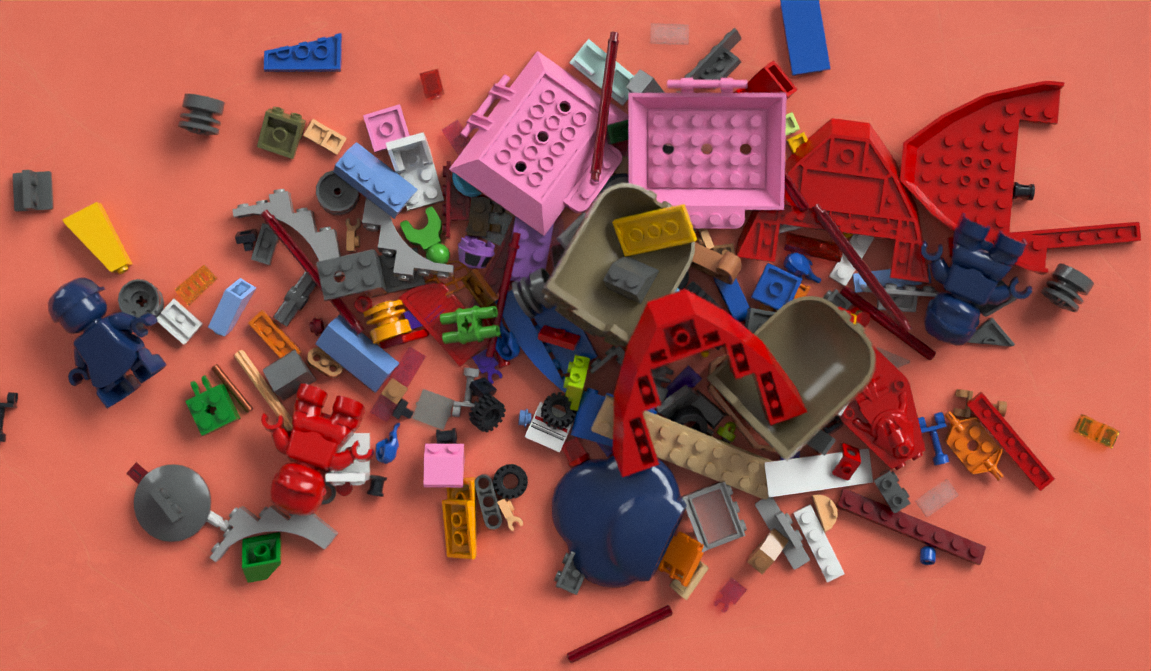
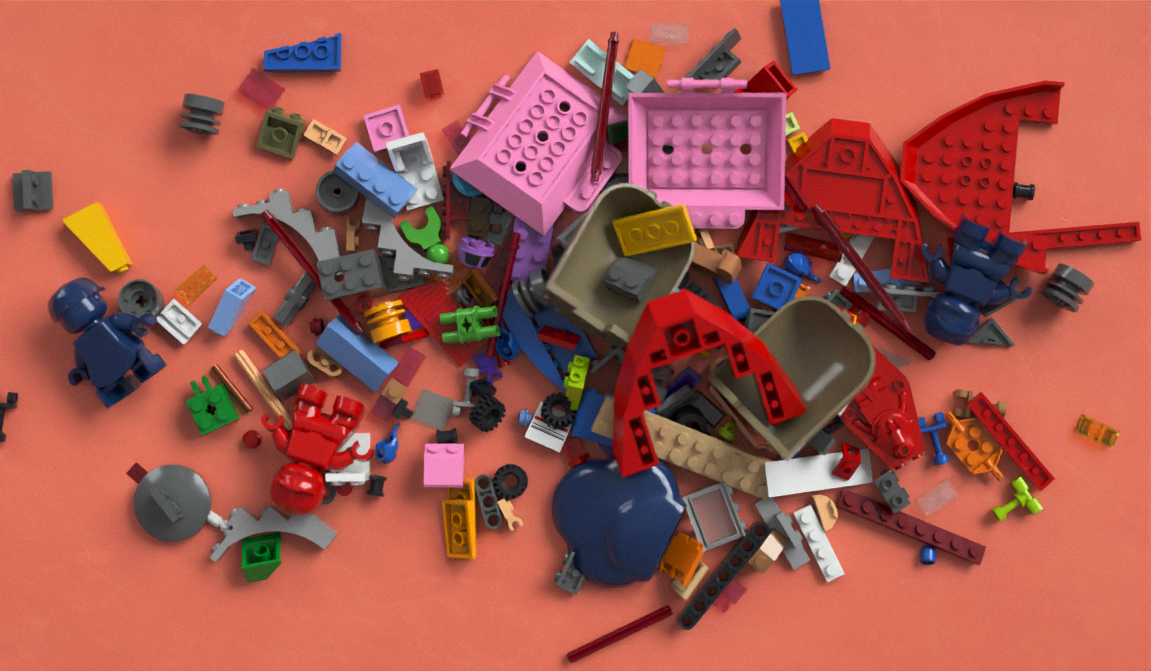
none -> clear pink plate [237,68,285,110]
none -> red tile [242,430,262,449]
none -> dark grey plate [455,283,473,306]
none -> orange piece [625,38,666,78]
none -> black beam [677,521,769,630]
none -> lime bar [992,476,1043,522]

